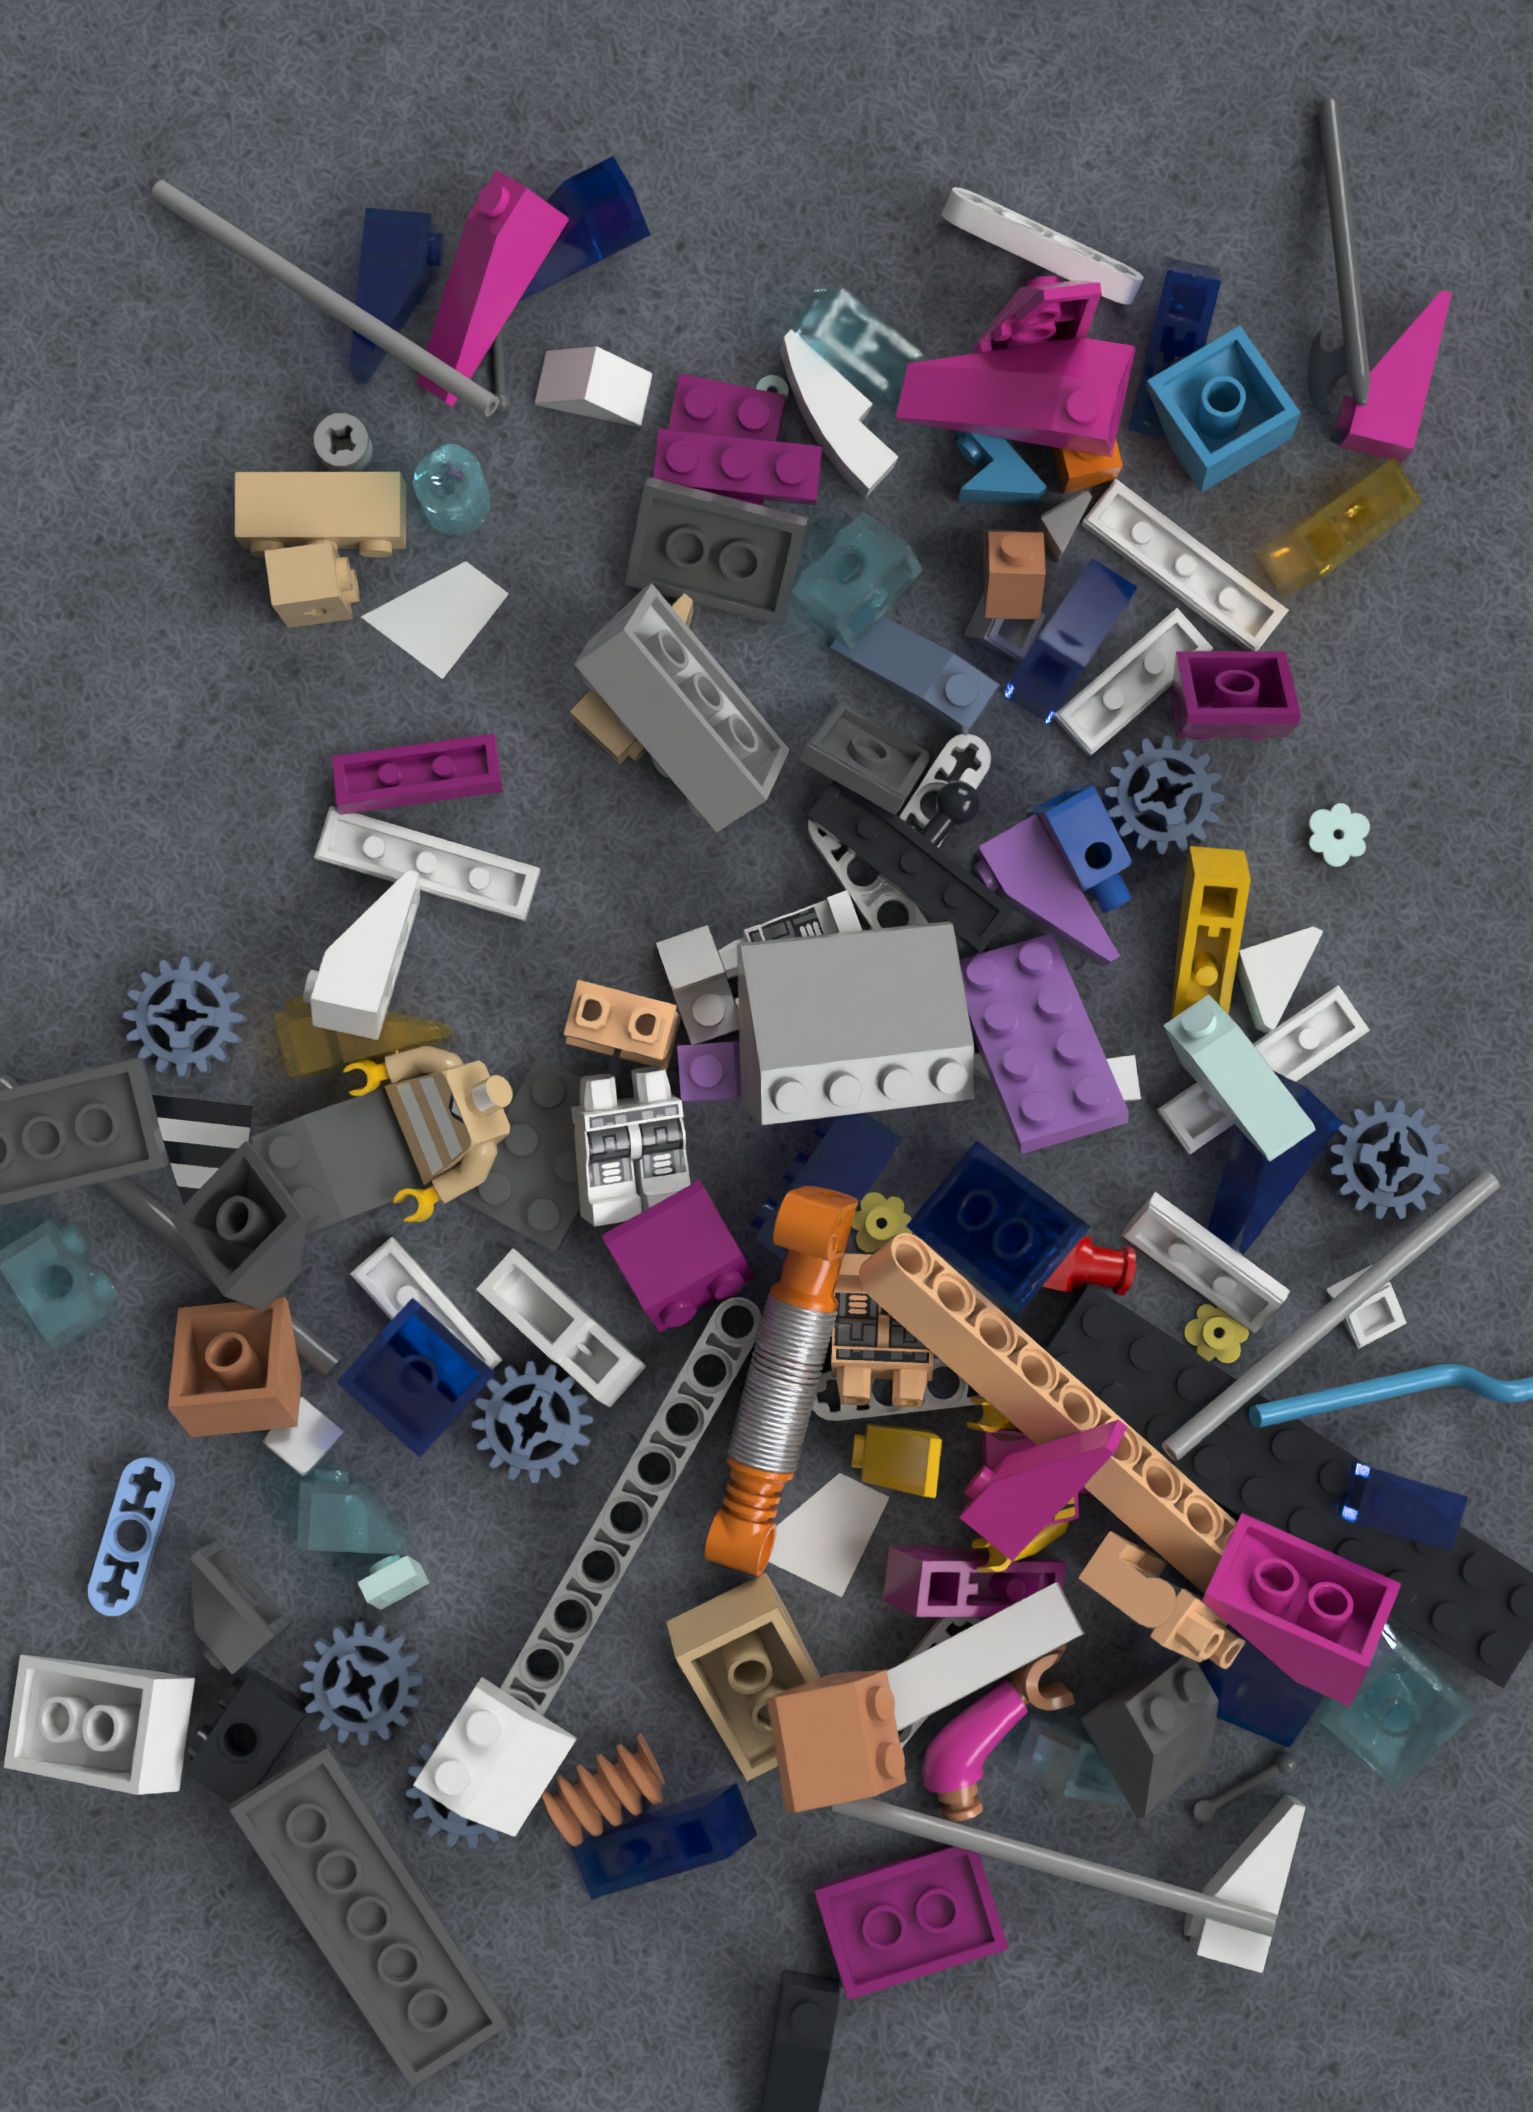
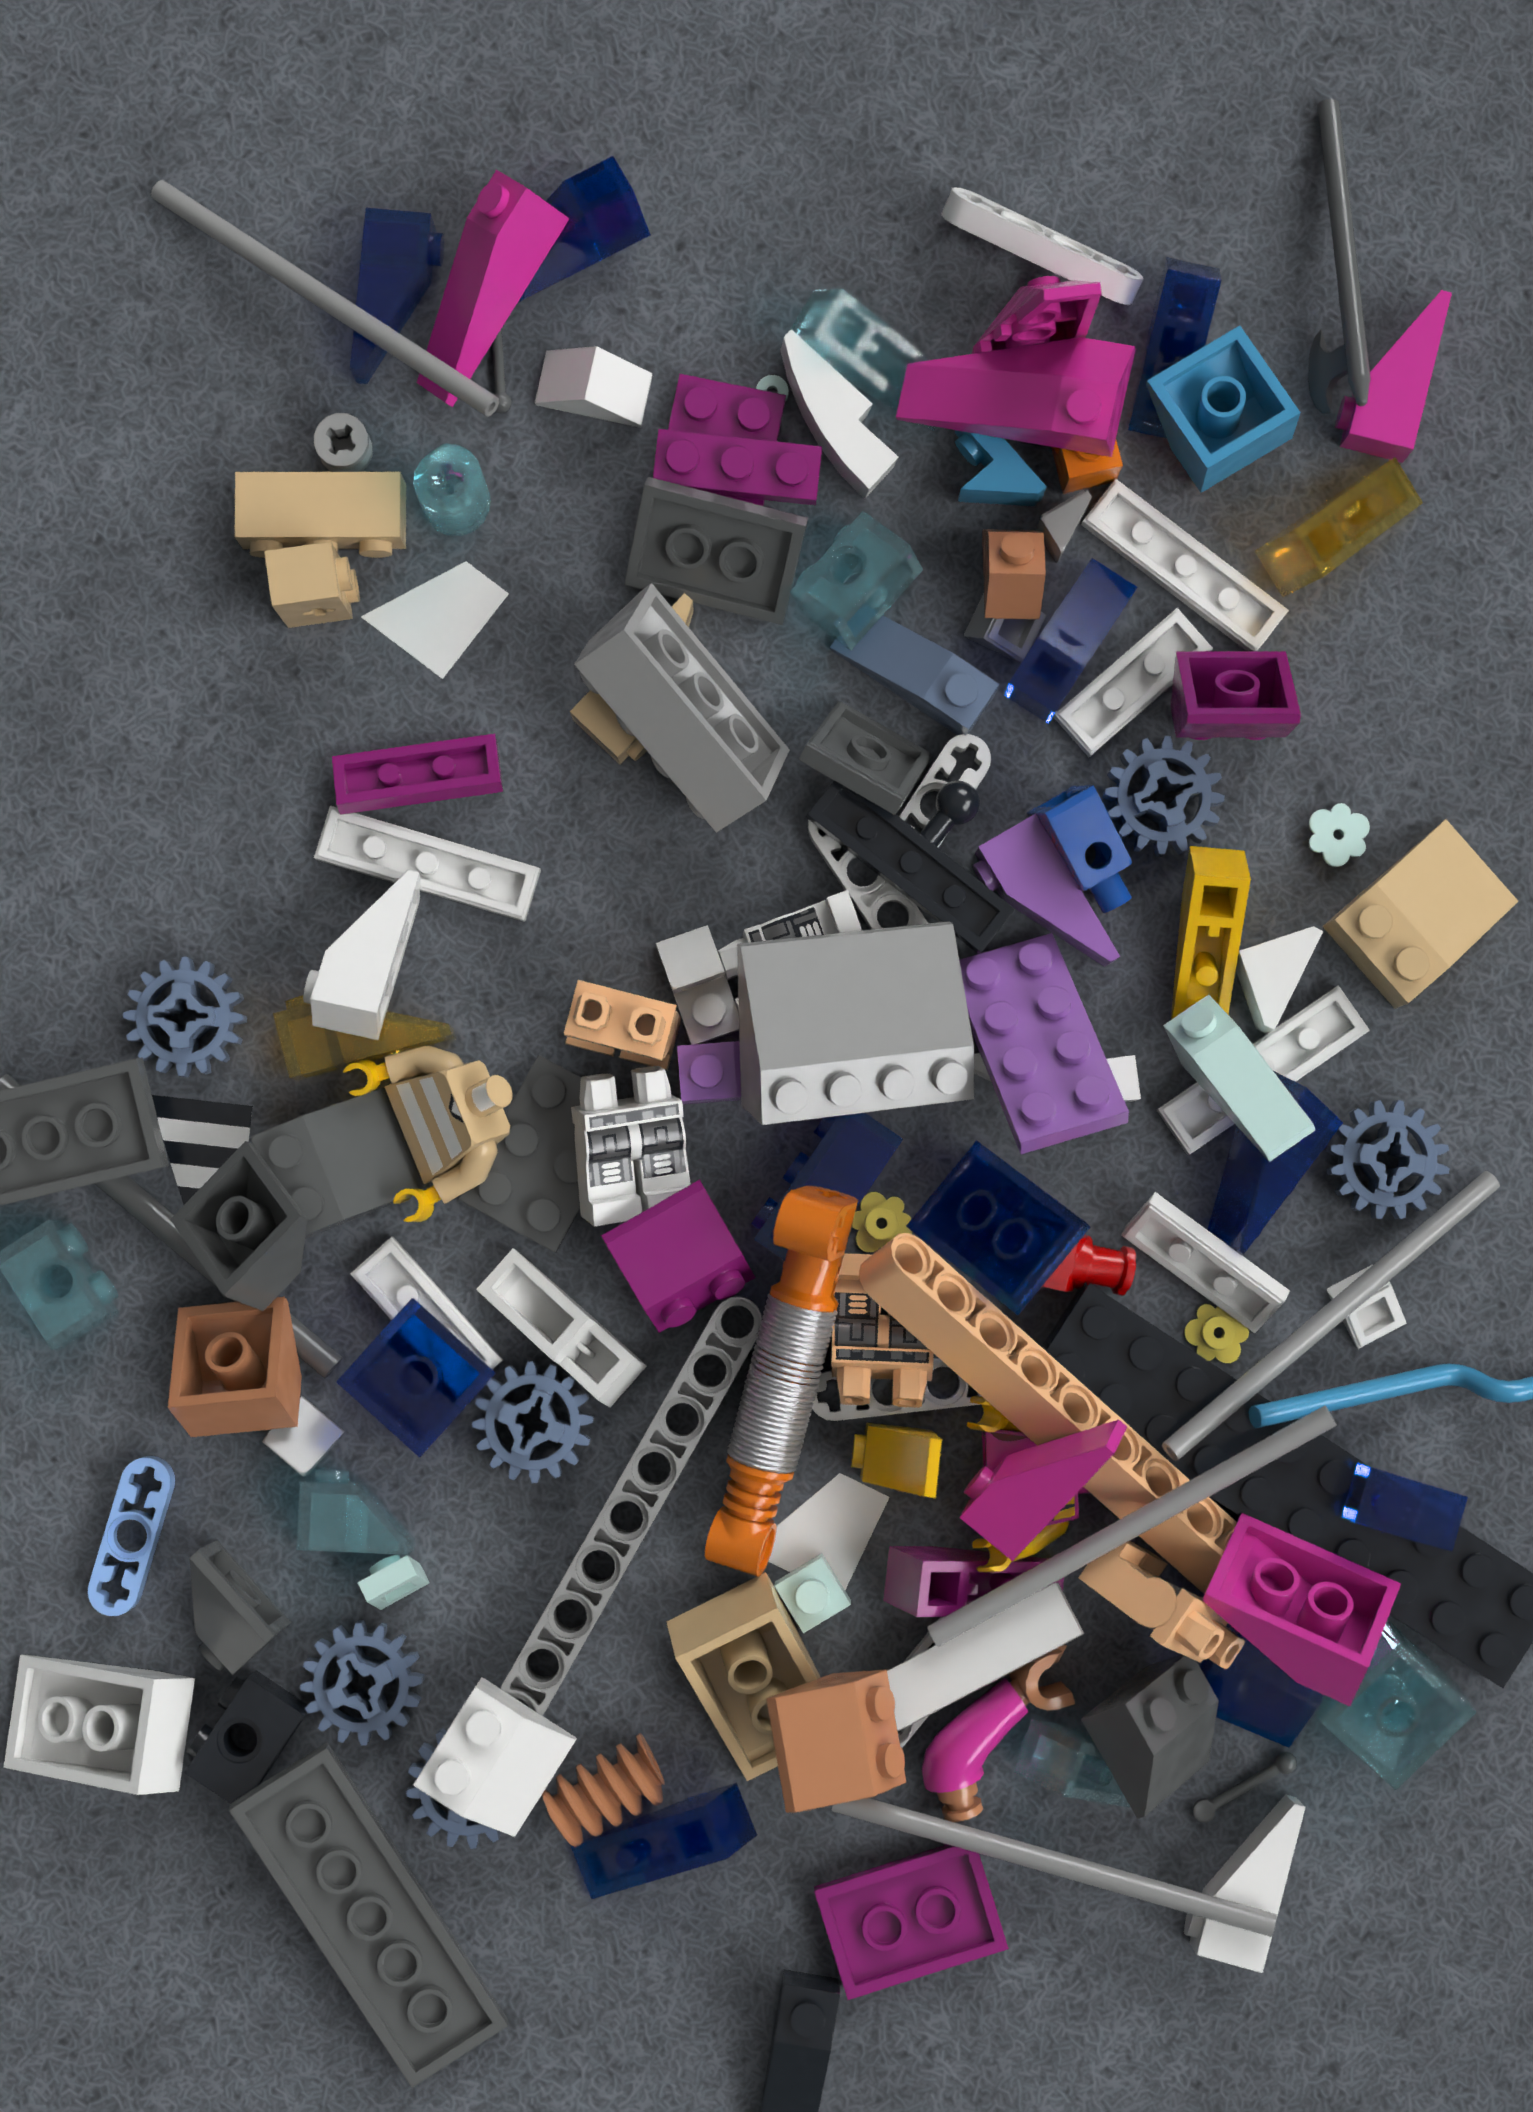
none -> light aqua plate [774,1554,851,1633]
none -> light grey piece [927,1405,1337,1647]
none -> tan slope [1322,819,1518,1009]

